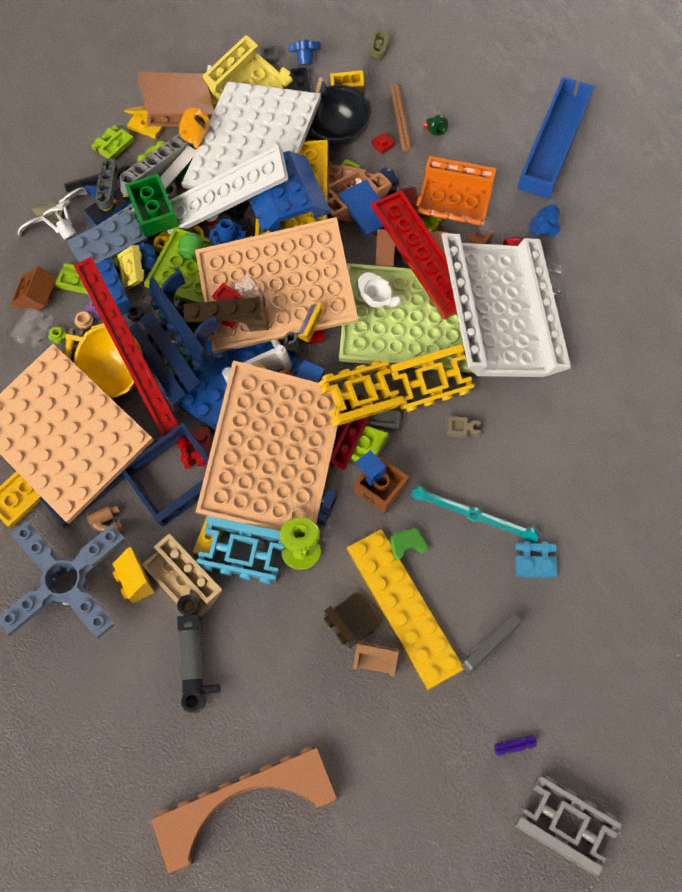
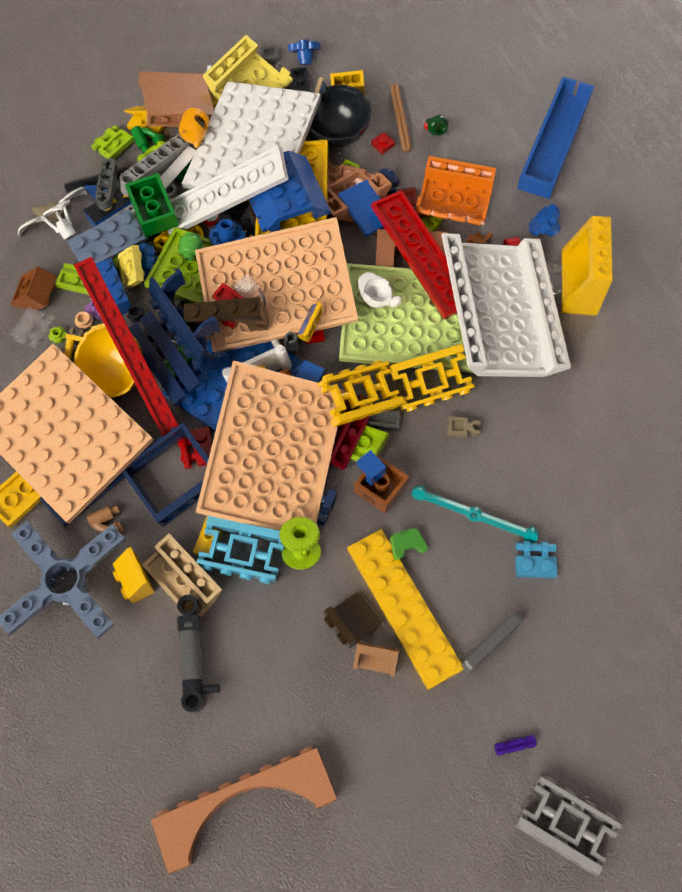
olive plate [370,30,389,59] -> none
none -> green plant [131,126,165,154]
none -> yellow windscreen [561,216,612,315]

